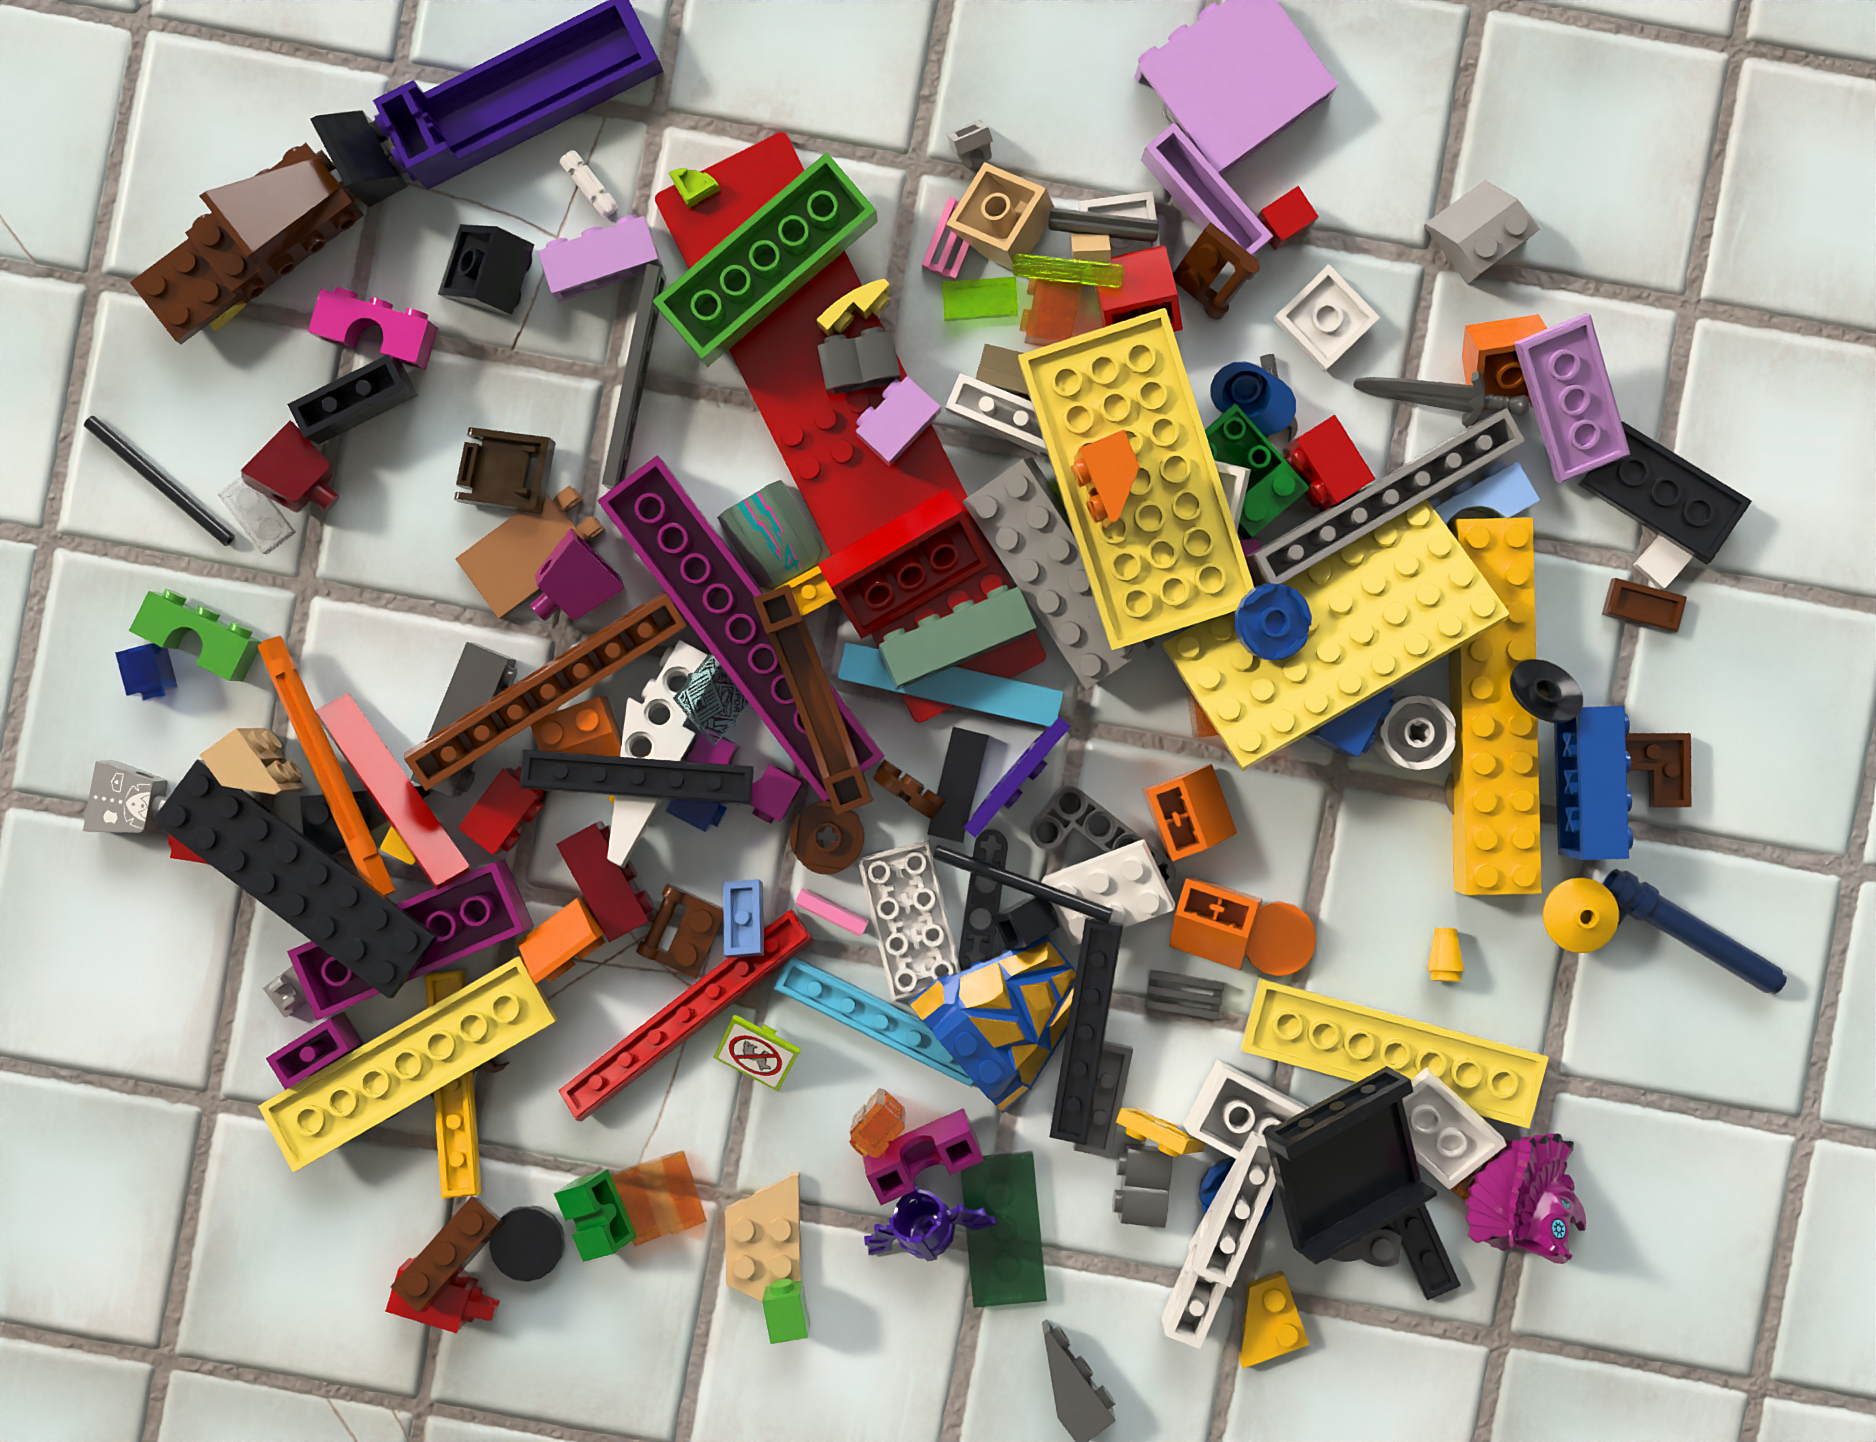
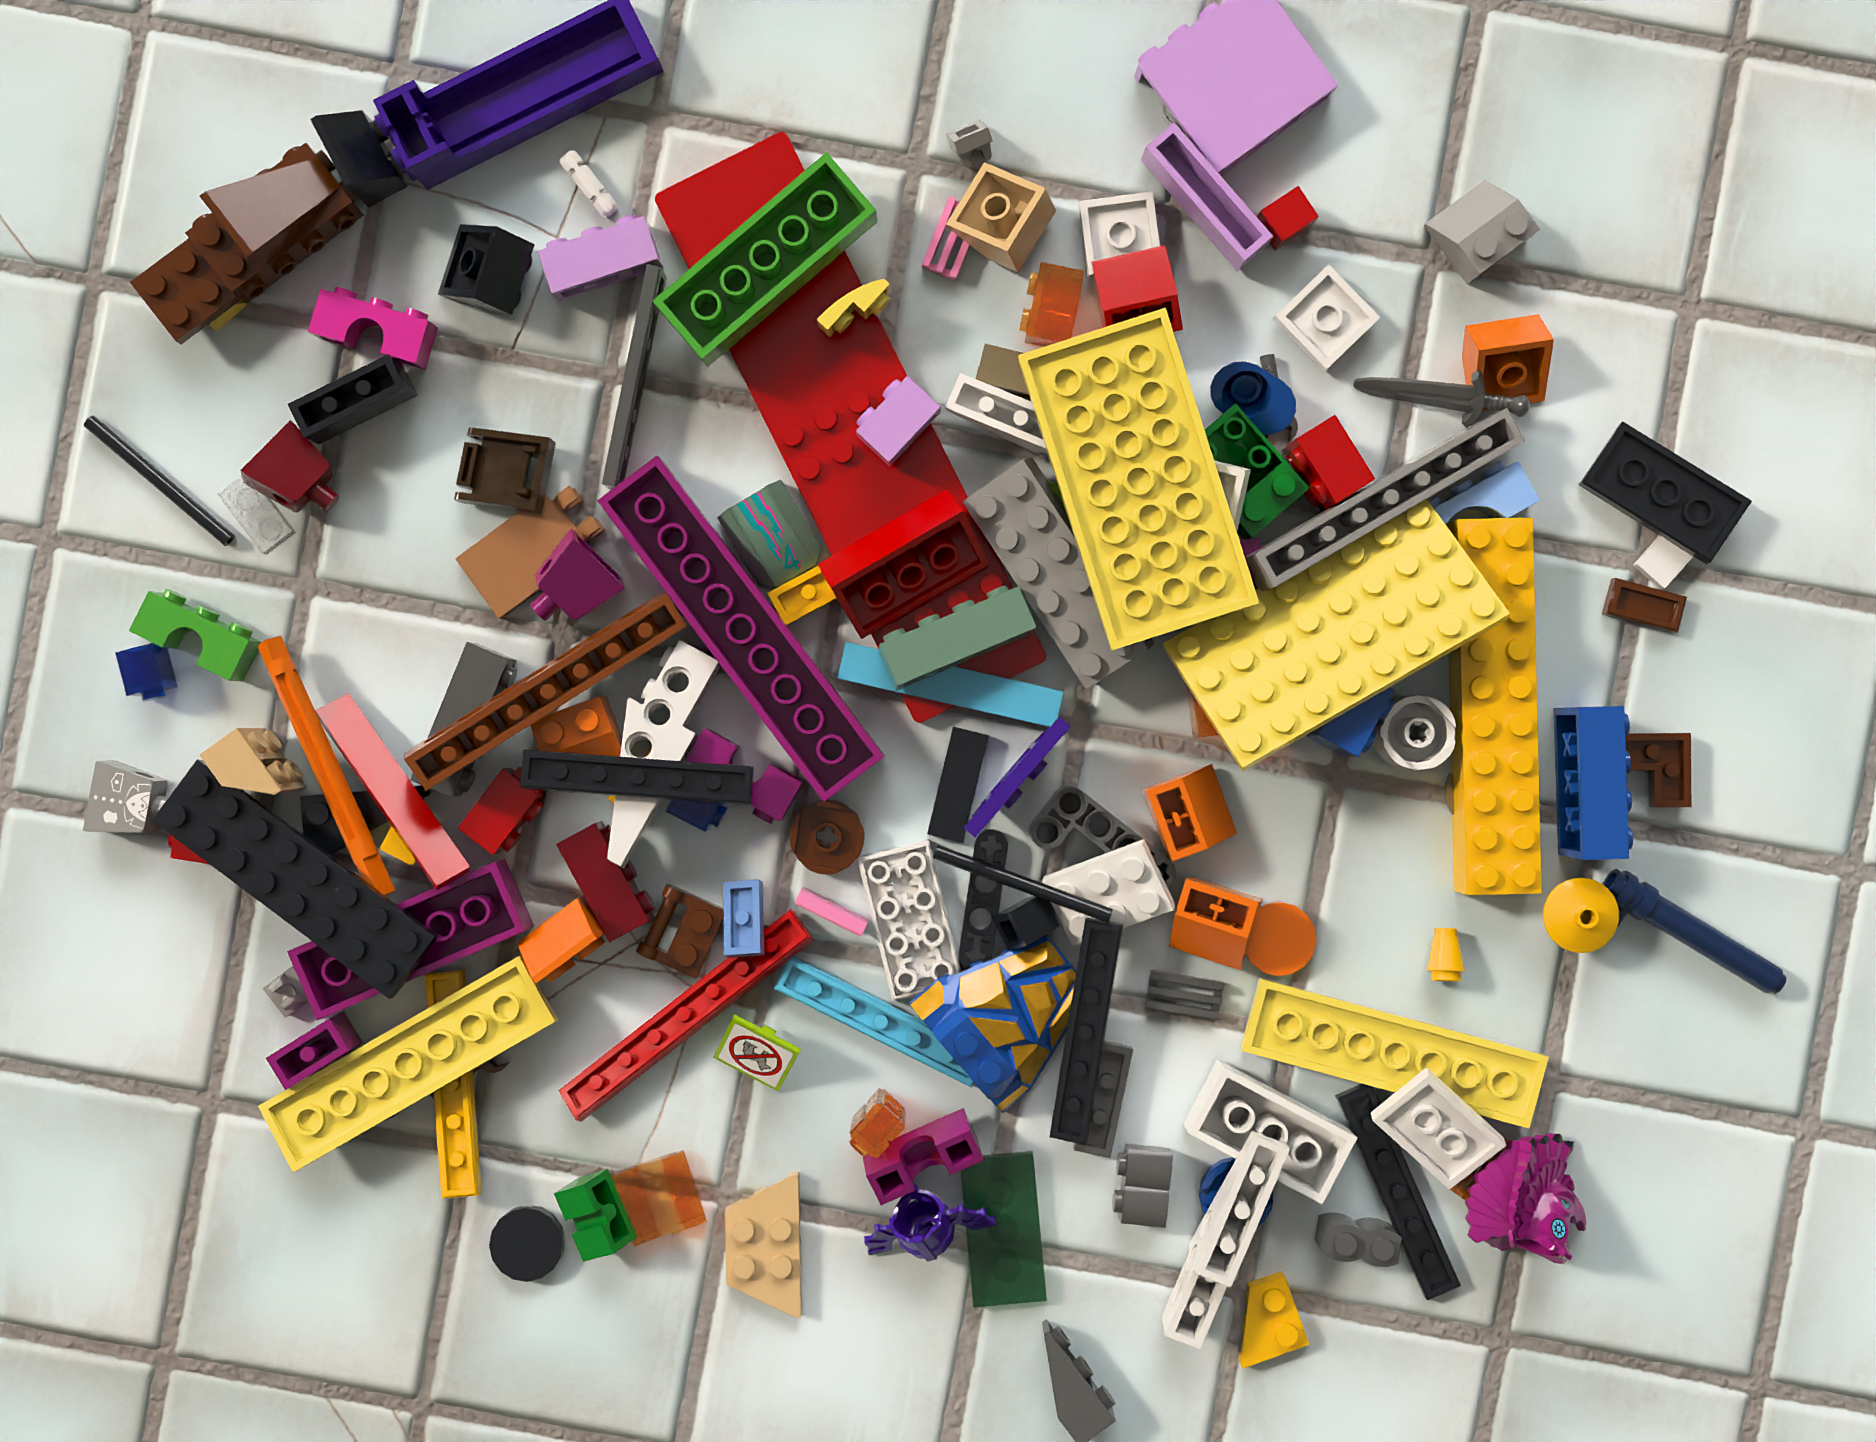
red hinge [385,1257,500,1334] -> none
reddish brown brick [390,1196,505,1313] -> none
lime tile [668,168,721,208] -> none
clear light blue piece [673,654,749,745] -> none
reddish brown arch [753,584,874,815] -> none
bright green brick [762,1279,810,1344] -> none
dark grey brick [818,327,901,395] -> none
reddish brown plate [873,759,946,820] -> none
clear neon green tile [942,276,1018,321] -> none
clear neon green axle [1012,253,1124,288] -> none
dark grey axle [1048,208,1159,242] -> none
tan tile [1071,233,1111,264] -> none
orange slope [1071,429,1140,529] -> none
yellow wing [1116,1108,1207,1158] -> none
reddish brown plate [1173,222,1260,320] -> none
blue tile [1235,583,1312,660] -> none
black panel [1263,1066,1437,1265] -> none
black dish [1509,659,1583,723] -> none
lavender tile [1514,313,1631,483] -> none

